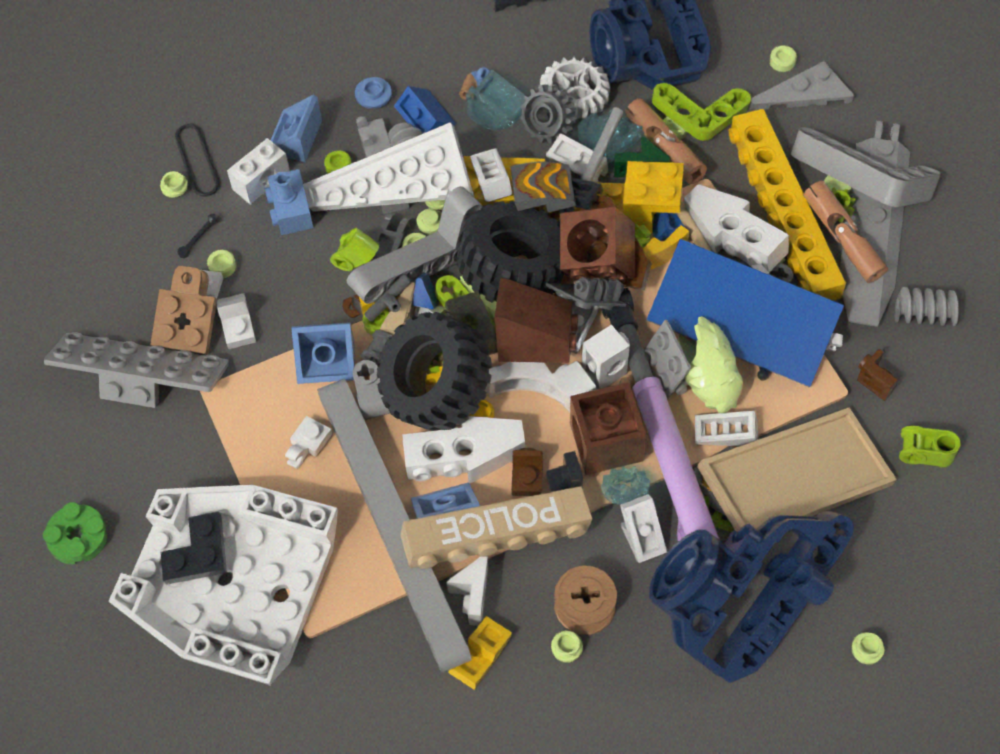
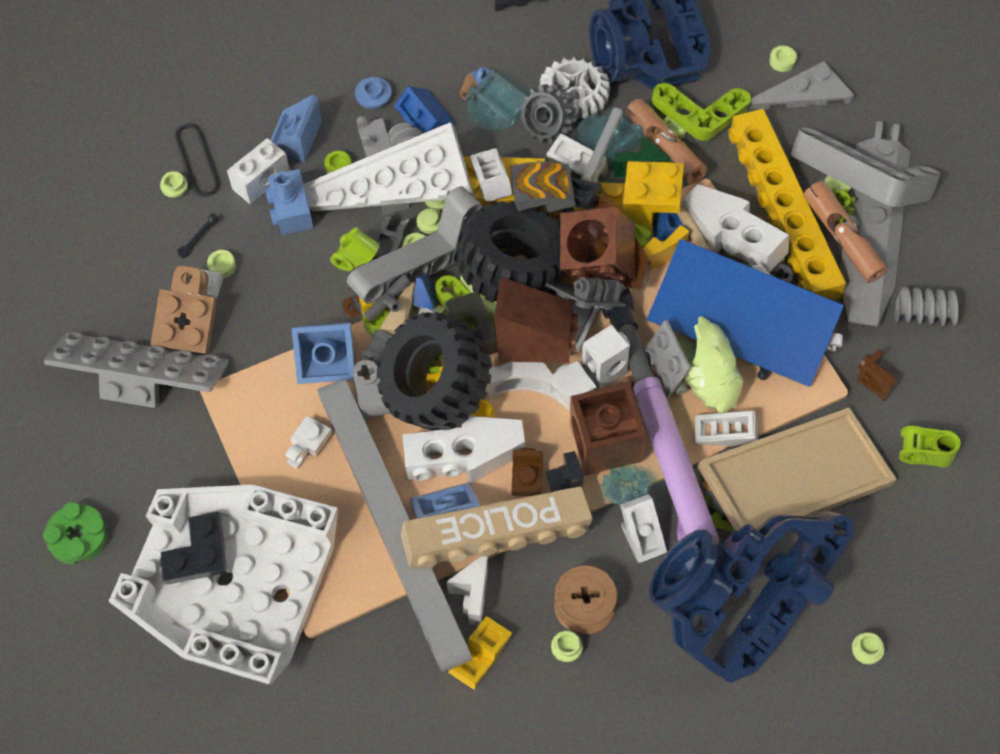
white slope [217,293,256,349] -> none

